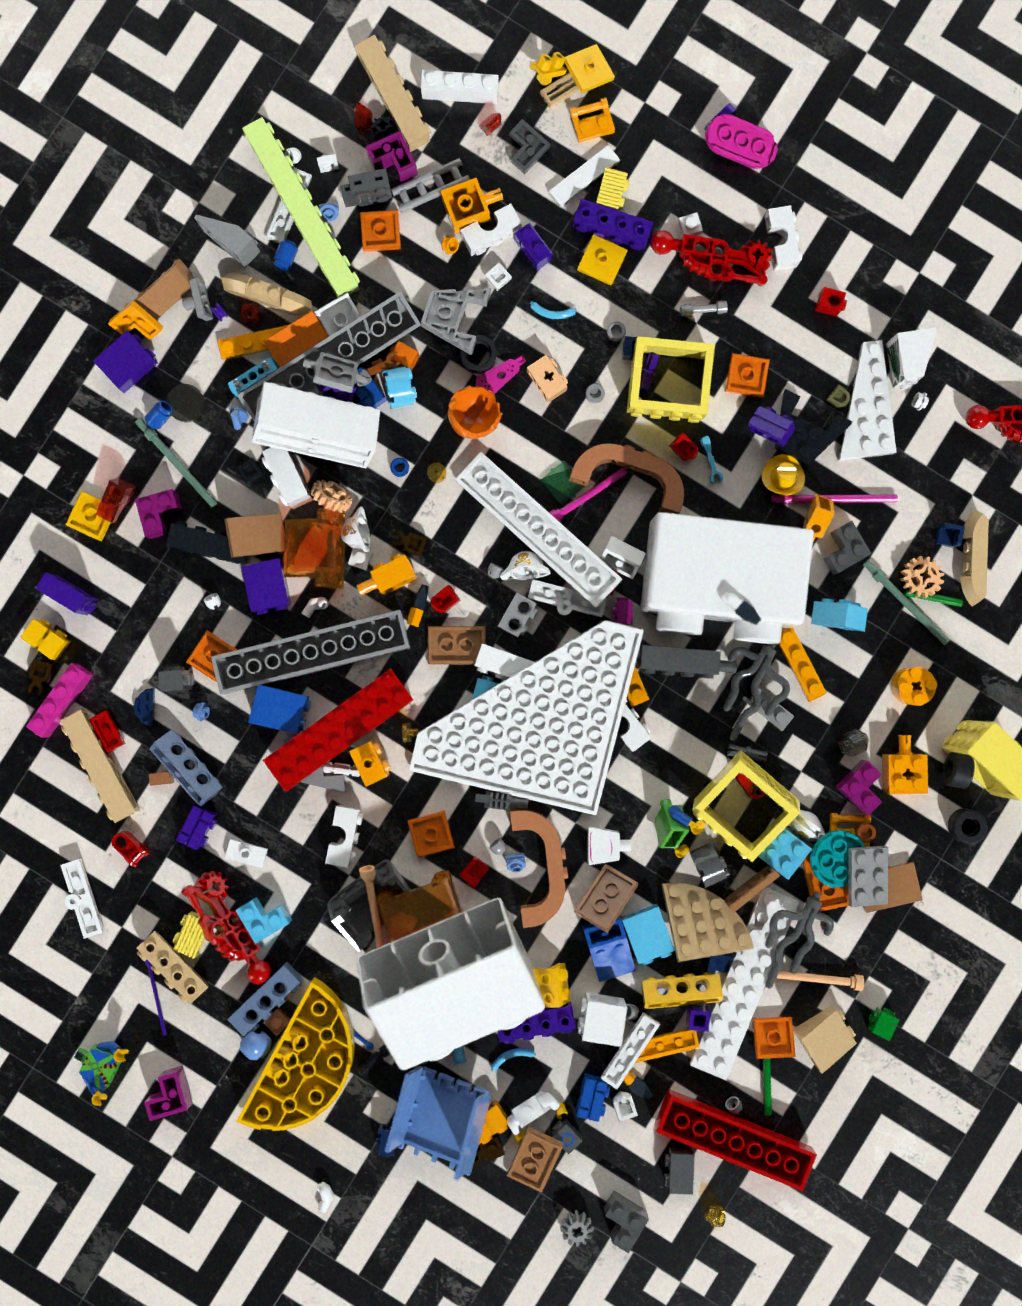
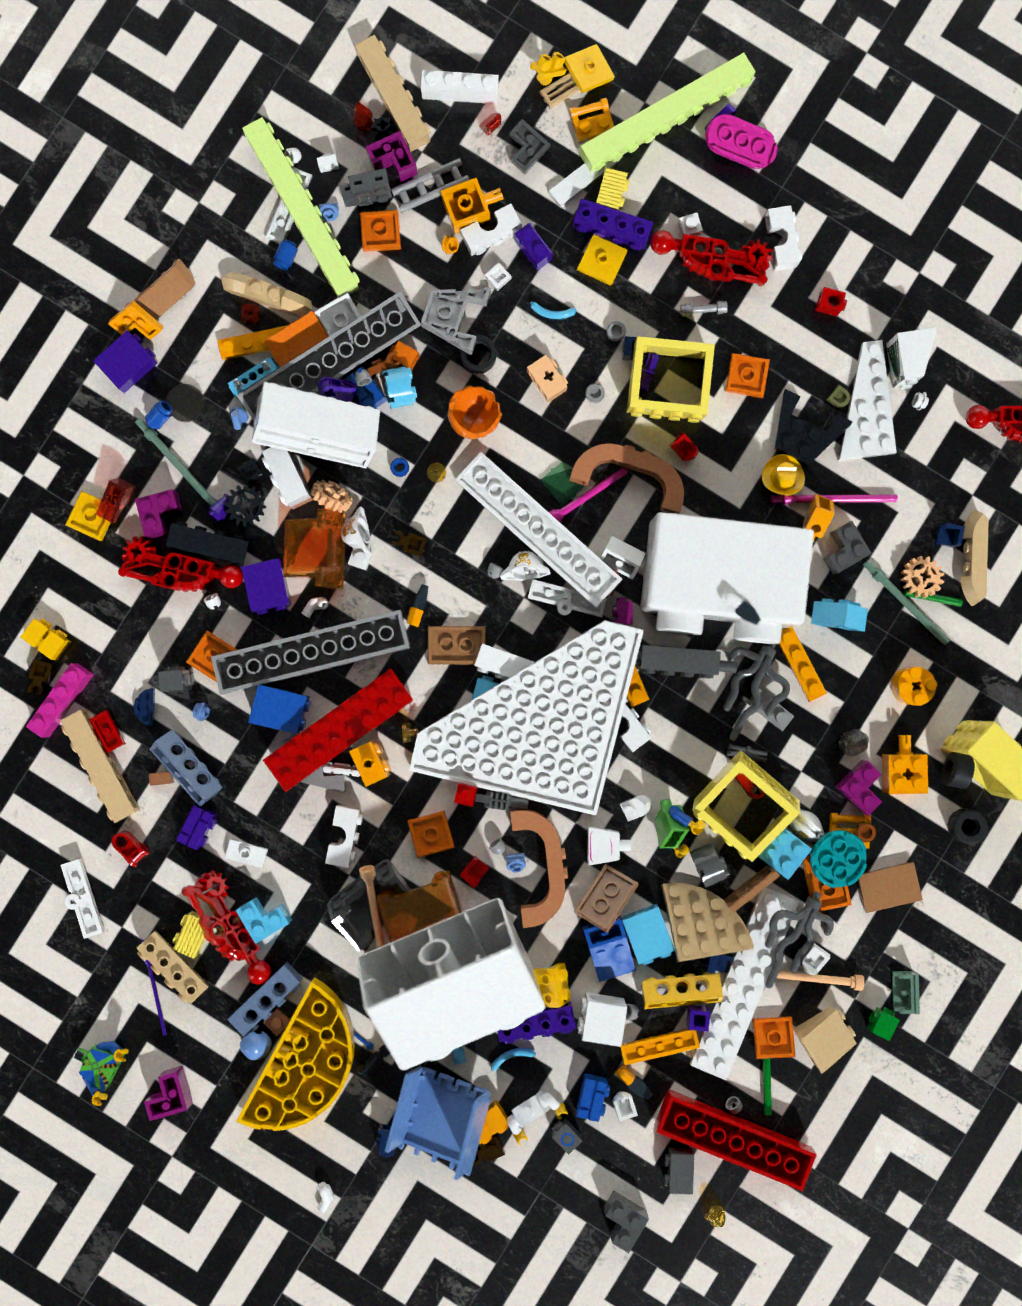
dark purple brick [36,572,98,615] -> none
light grey tile [182,278,213,321] -> none
light grey slope [194,215,260,268] -> none
dark purple bush [210,303,228,322] -> none
medium nougat tile [225,513,288,558] -> none
light grey plate [303,352,370,393] -> none
light orange brick [356,554,418,596] -> none
red plate [430,585,461,613] -> none
dark pink piece [475,356,526,394] -> none
light grey brick [498,593,538,638] -> none
medium nougat tile [506,1126,564,1193] -> none
light grey gear [560,1210,594,1247] -> none
white tile [600,1012,660,1089] -> none
medium azure piece [700,436,723,484] -> none
dark purple brick [748,406,795,447] -> none
light grey plate [848,846,888,907] -> none
none -> red arm [118,536,243,592]
none -> dark purple cone [207,494,234,523]
none -> black gear [223,485,266,526]
none -> red brick [454,783,477,807]
none -> yellowish green brick [579,53,755,172]
none -> white plate [620,795,651,821]
none -> white plate [802,943,830,975]
none -> sand green hinge [892,971,920,1014]

